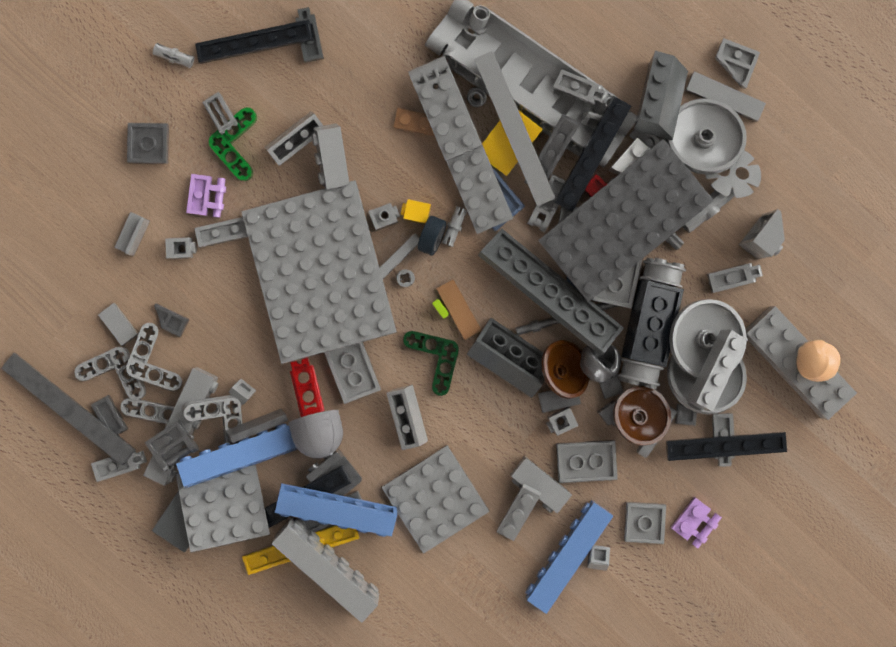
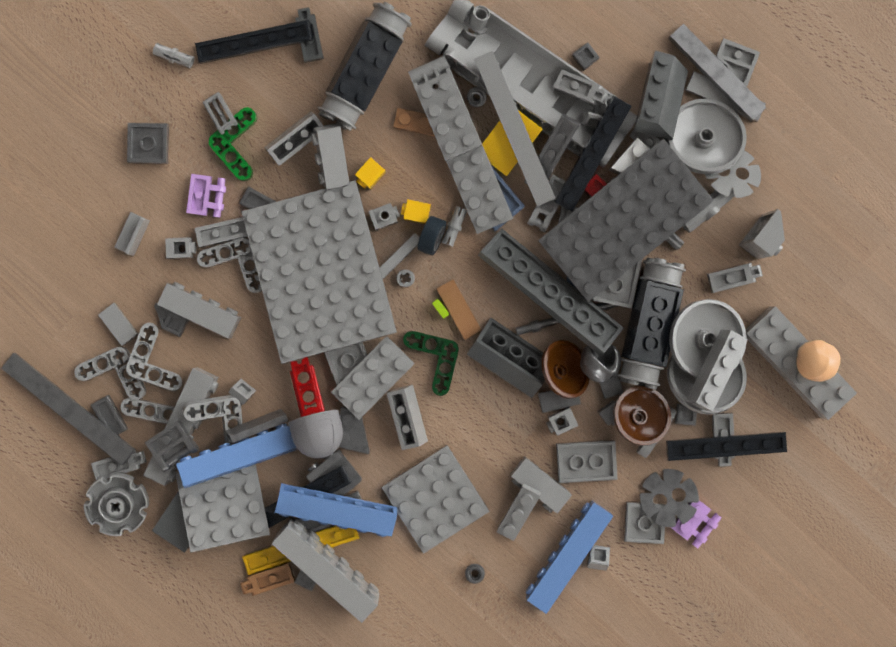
none -> light grey piece [84,473,149,536]
none -> light grey brick [157,282,242,339]
none -> light grey beam [197,238,262,293]
none -> flat silver tile [239,186,276,209]
none -> medium nougat hinge [240,562,295,596]
none -> flat silver plate [294,570,316,591]
none -> black brick [317,2,412,131]
none -> light grey plate [331,336,415,420]
none -> flat silver wing [339,407,370,454]
none -> yellow brick [355,157,386,190]
none -> flat silver plate [465,564,485,584]
none -> flat silver tile [572,42,600,71]
none -> flat silver piece [640,469,699,527]
none -> flat silver tile [668,24,766,122]

